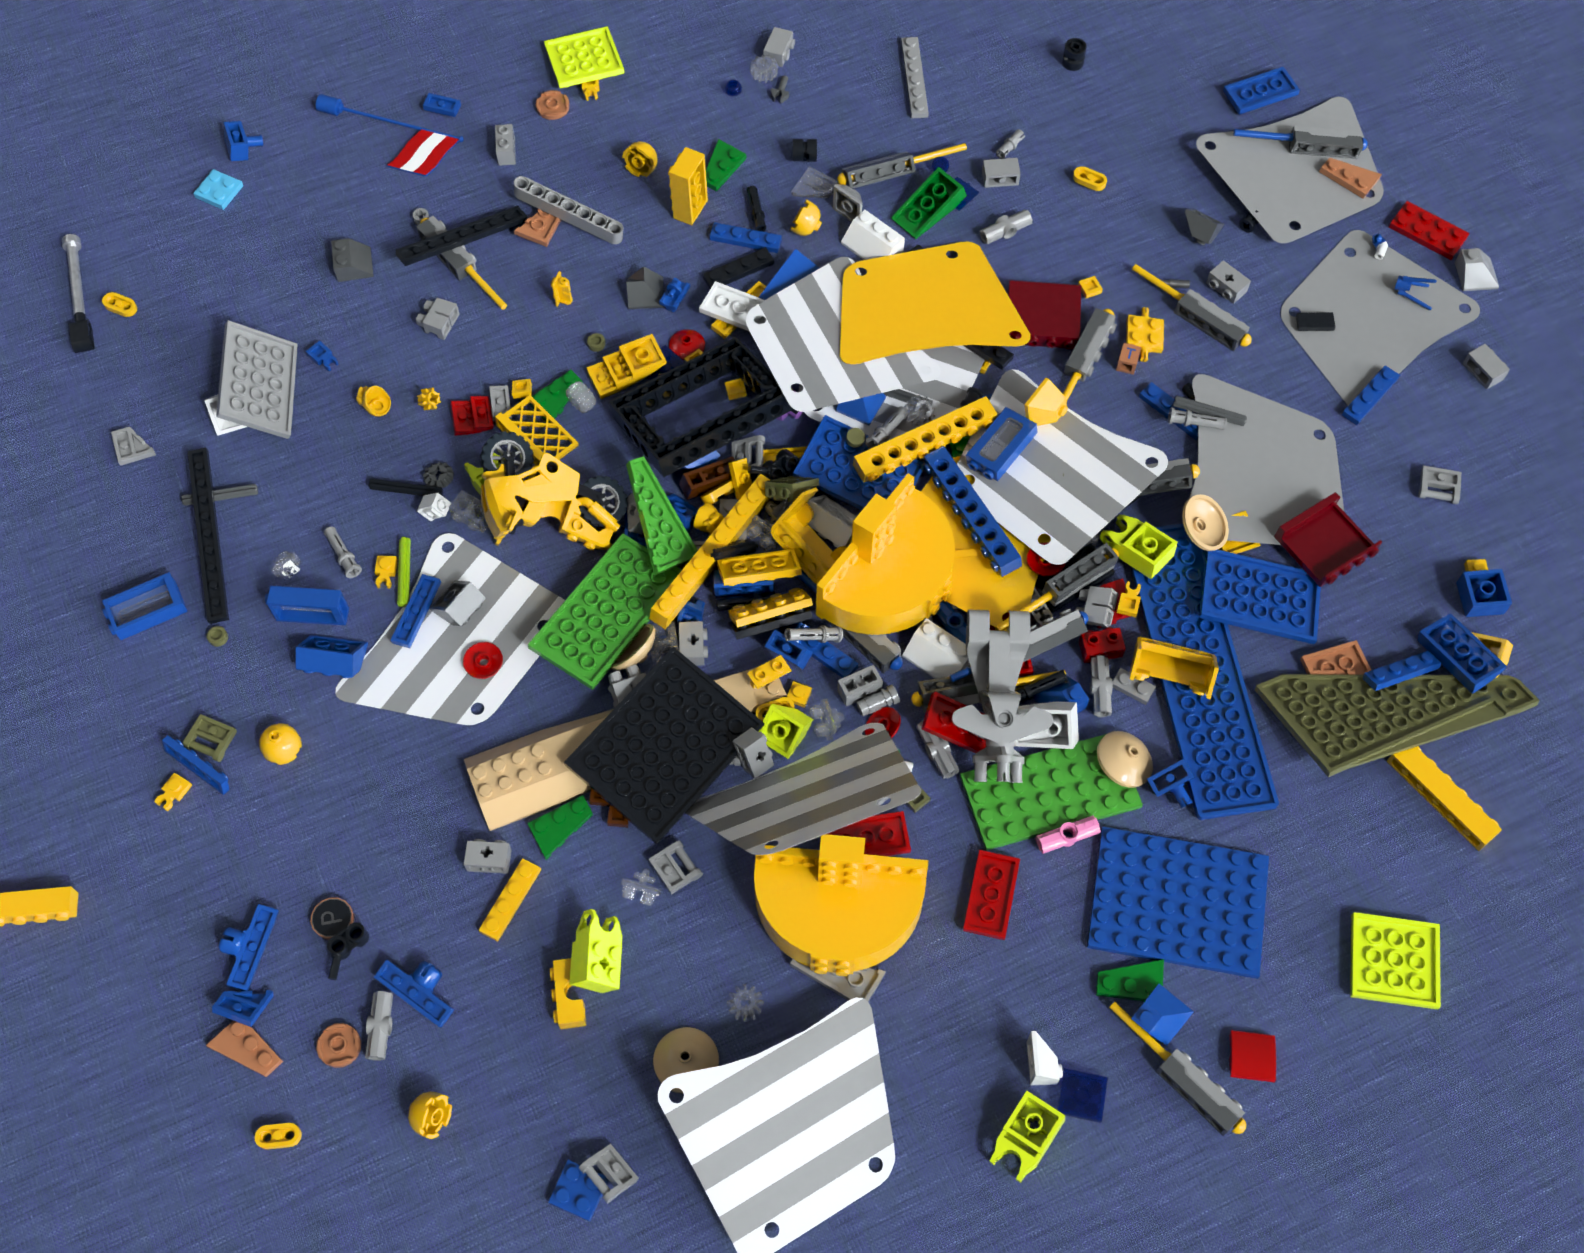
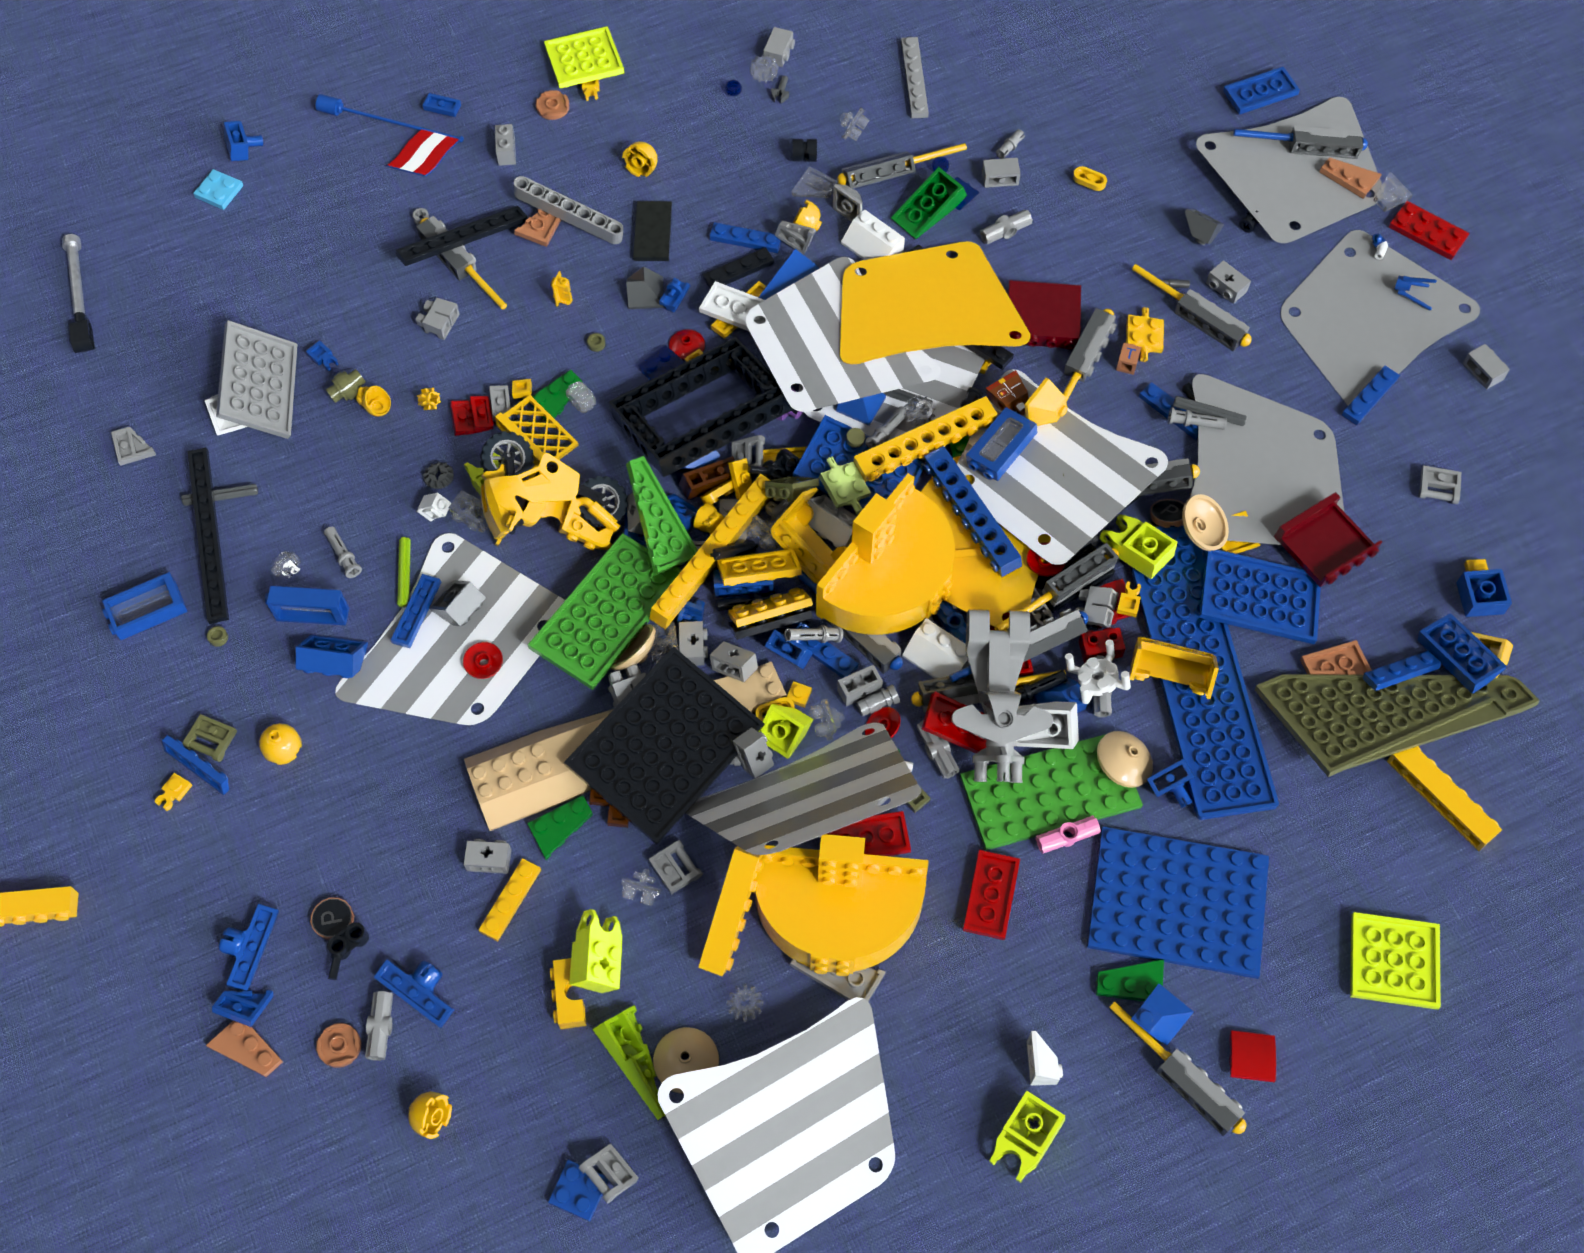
yellow plate [102,292,137,317] -> none
yellow plate [255,1123,302,1149] -> none
dark grey slope [331,238,374,282] -> none
black axle [369,478,443,496] -> none
yellow plate [375,556,398,589] -> none
yellow slope [586,334,667,399] -> none
yellow brick [668,147,708,226] -> none
green wing [706,139,746,192] -> none
yellow plate [725,378,747,400] -> none
black pin [746,186,766,232] -> none
yellow hinge [747,655,792,689] -> none
clear blue plate [1057,1068,1108,1123] -> none
black wheel [1062,38,1087,71] -> none
yellow plate [1078,276,1103,299] -> none
light grey plate [1112,668,1156,705] -> none
black tile [1296,312,1335,331] -> none
light grey slope [1455,248,1499,291] -> none
none -> olive piece [325,369,366,403]
none -> lime wedge [592,1005,665,1120]
none -> pearl dark grey tile [633,201,672,261]
none -> yellow brick [698,846,765,976]
none -> light grey brick [710,641,758,682]
none -> light grey wing [775,221,816,255]
none -> yellowish green plate [819,456,871,514]
none -> clear hips [840,108,870,141]
none -> dark orange torso [986,370,1029,416]
none -> white plate [1065,639,1131,704]
none -> tile [1150,499,1185,528]
none -> clear wing [1373,172,1413,212]

